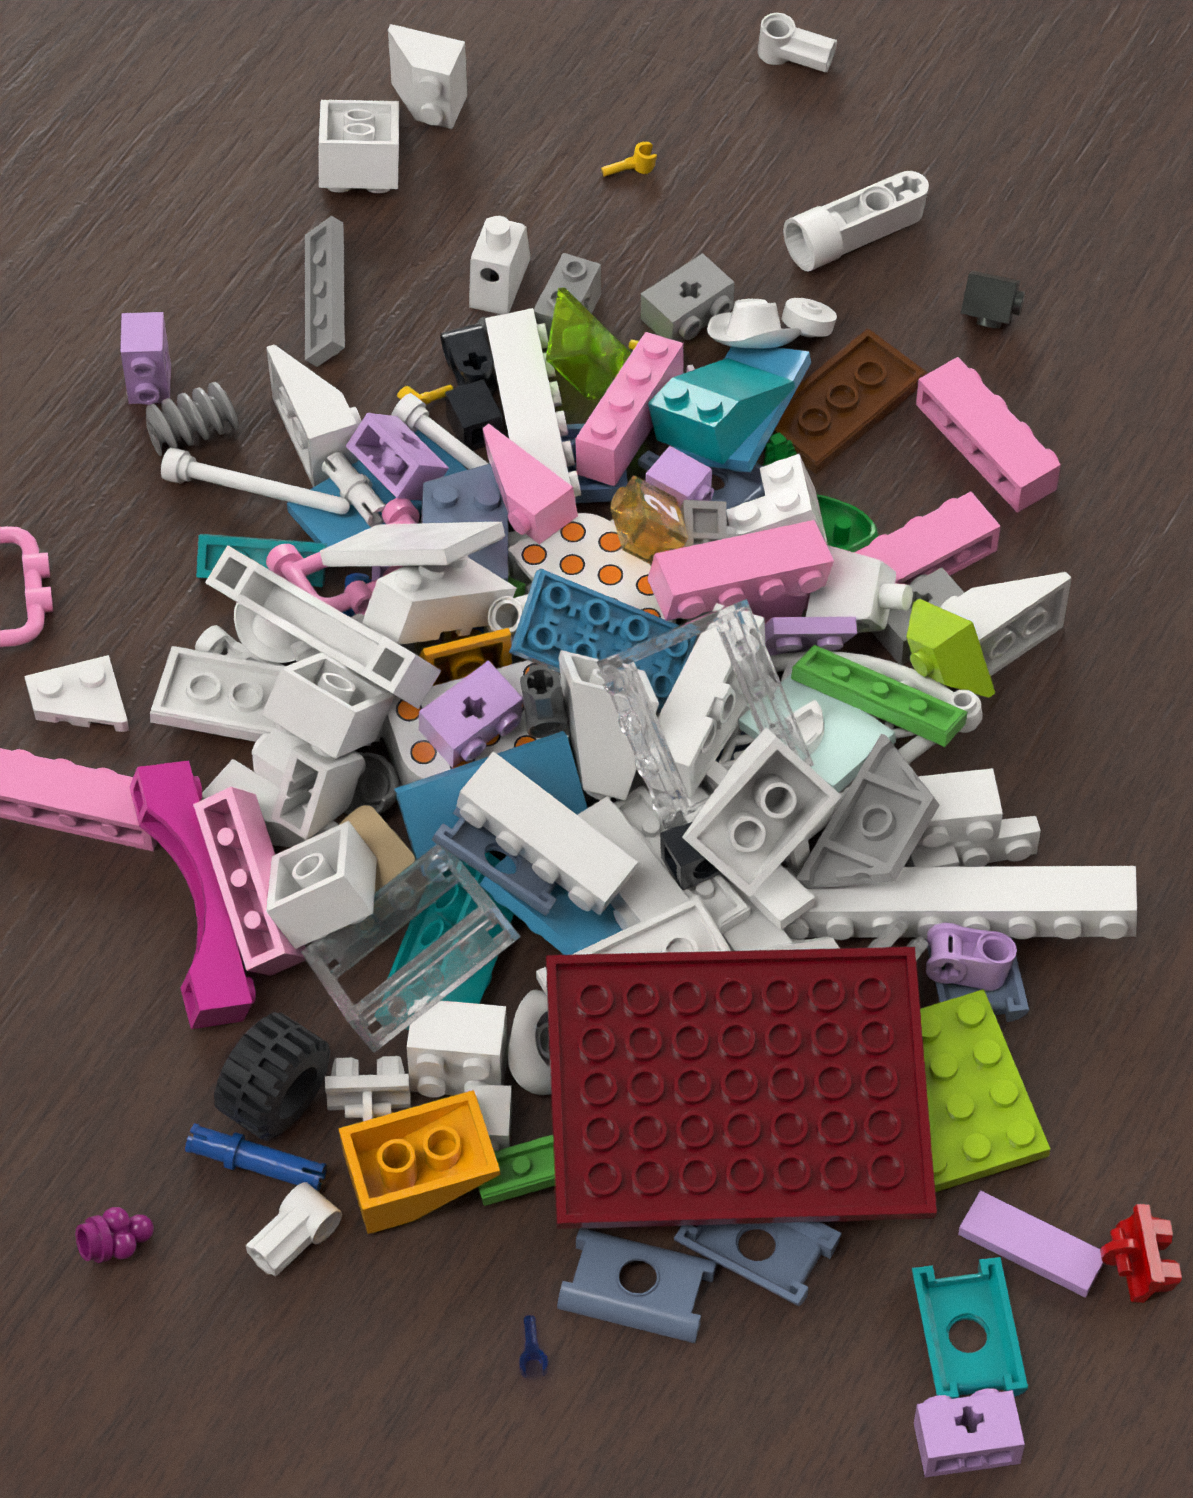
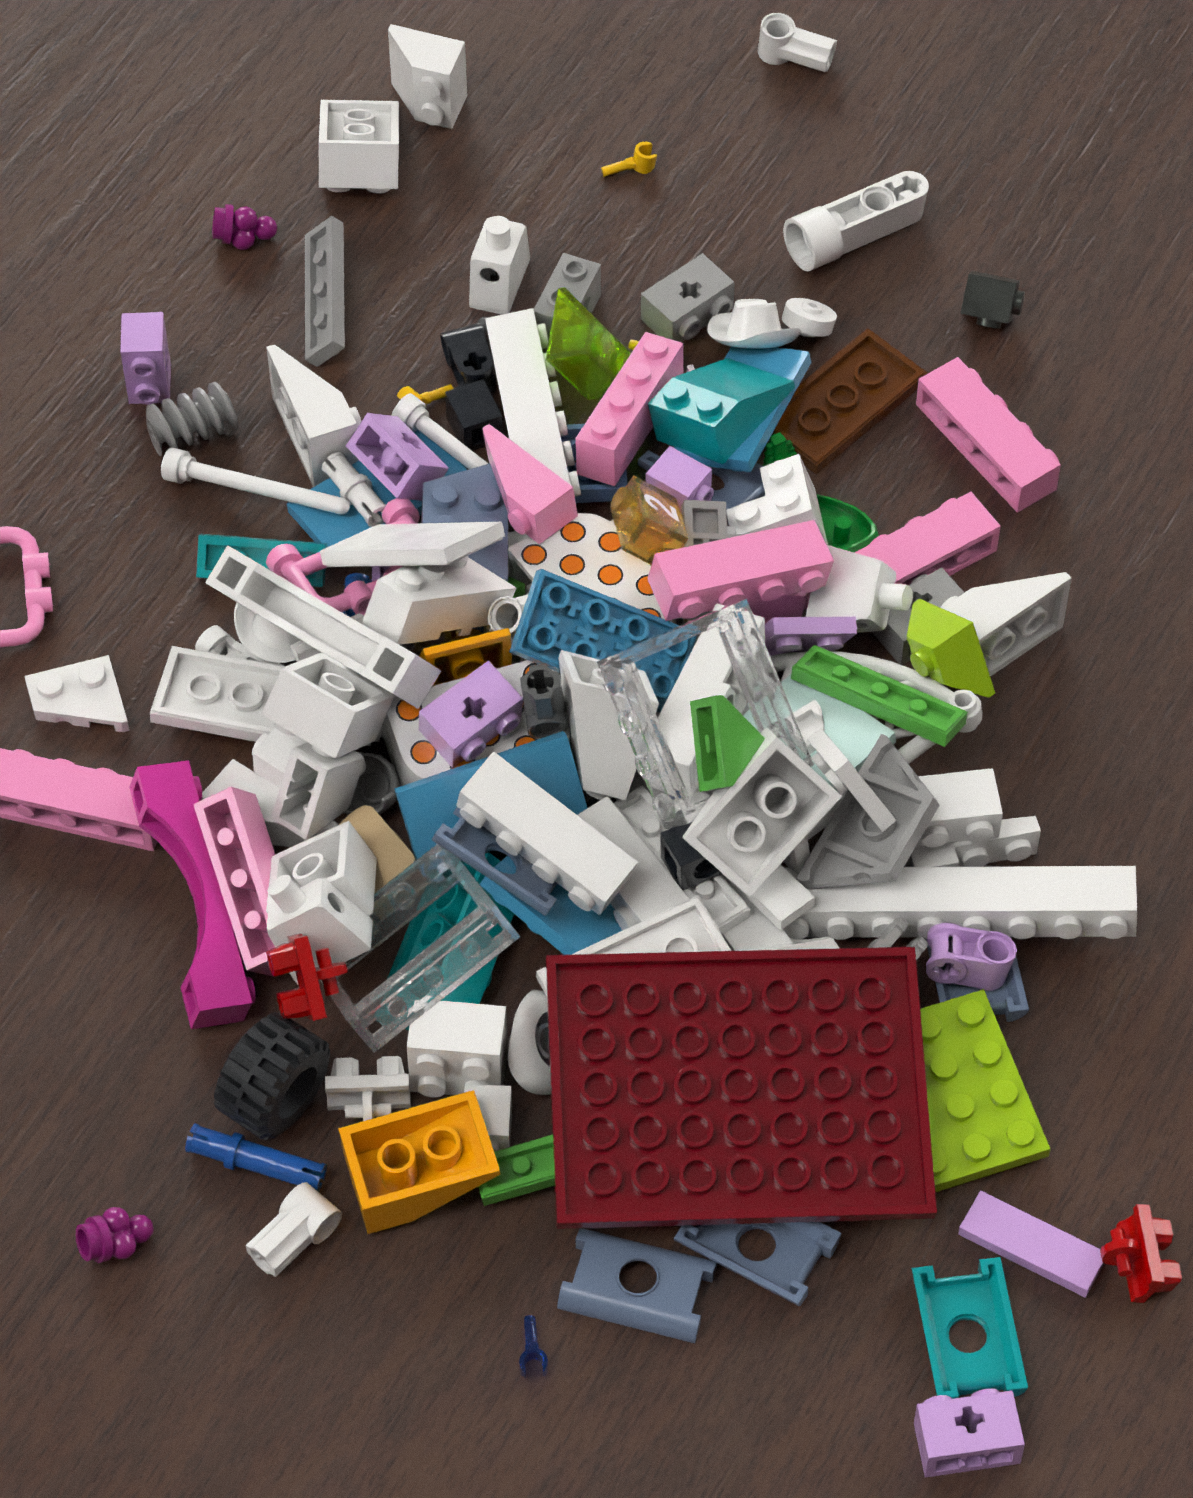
none -> magenta piece [212,204,278,250]
none -> white torso [266,875,373,985]
none -> red hips [266,933,348,1021]
none -> bright green slope [690,695,765,792]
none -> white wing [807,728,897,832]

